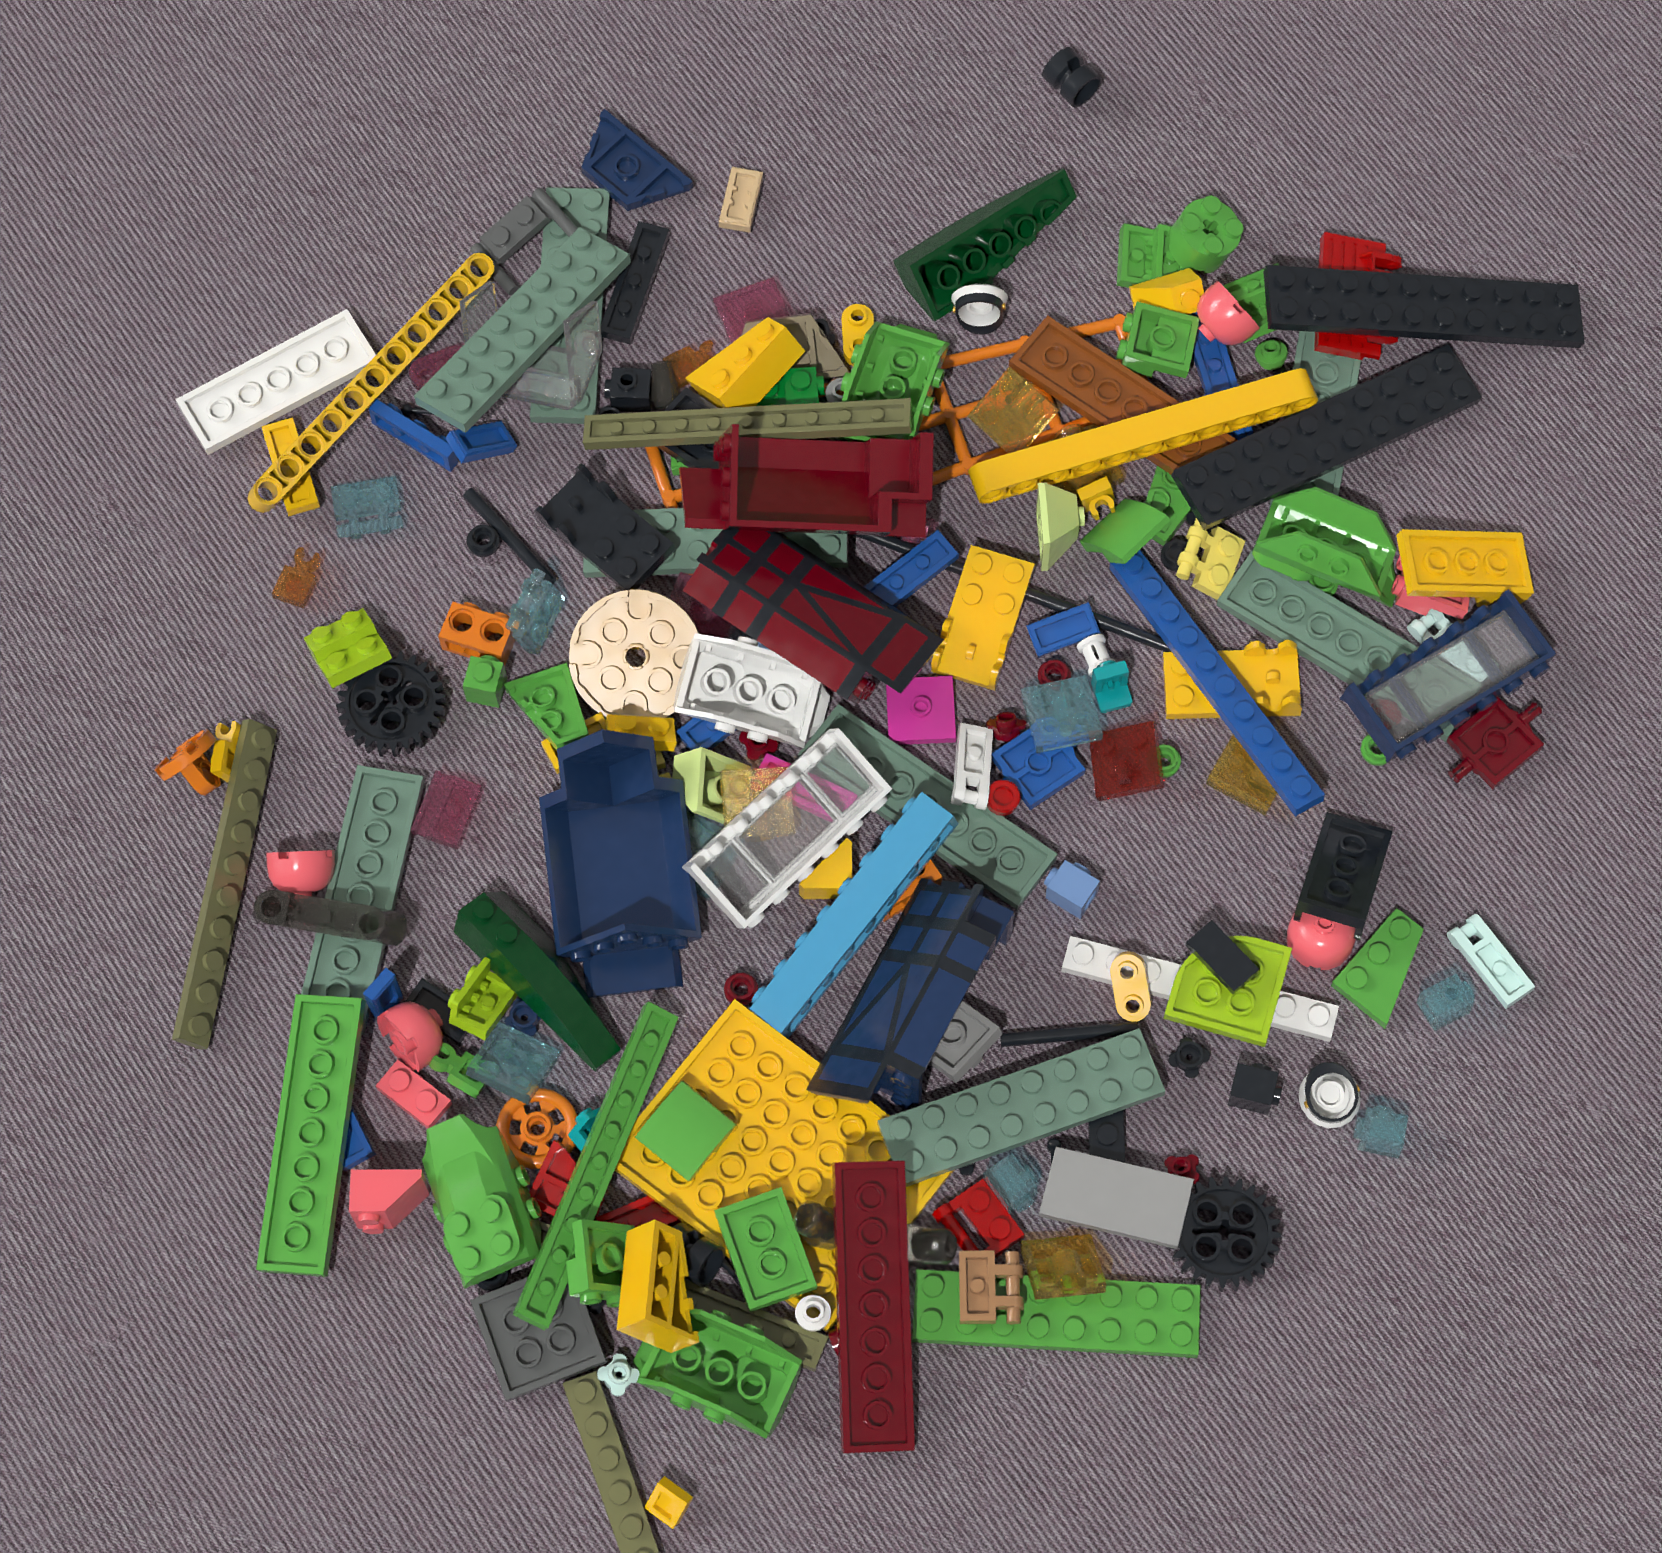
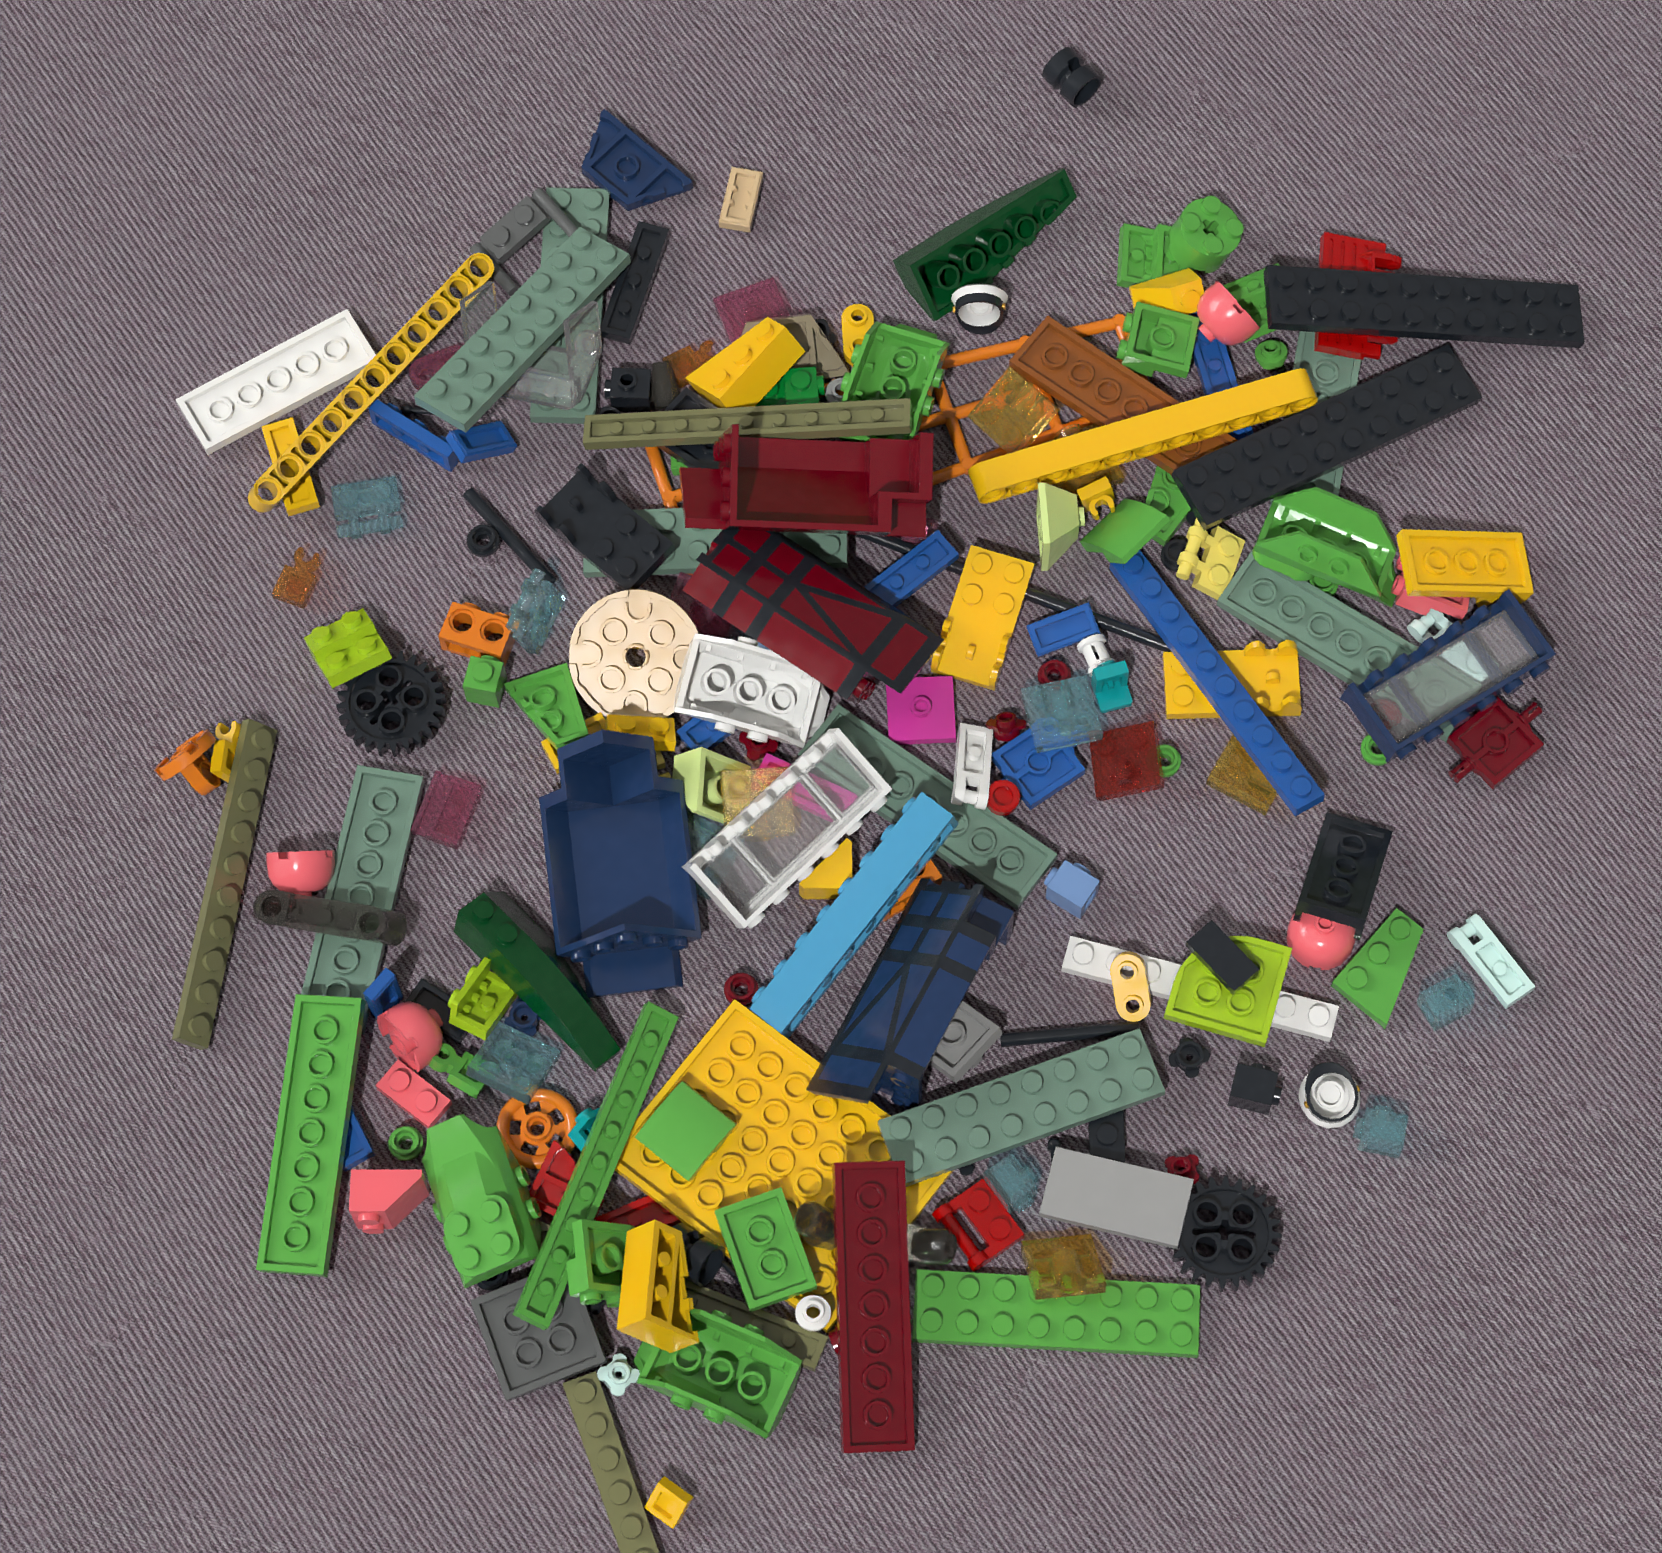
medium nougat plate [959,1250,1024,1324] -> none
none -> bright green plate [388,1126,424,1161]

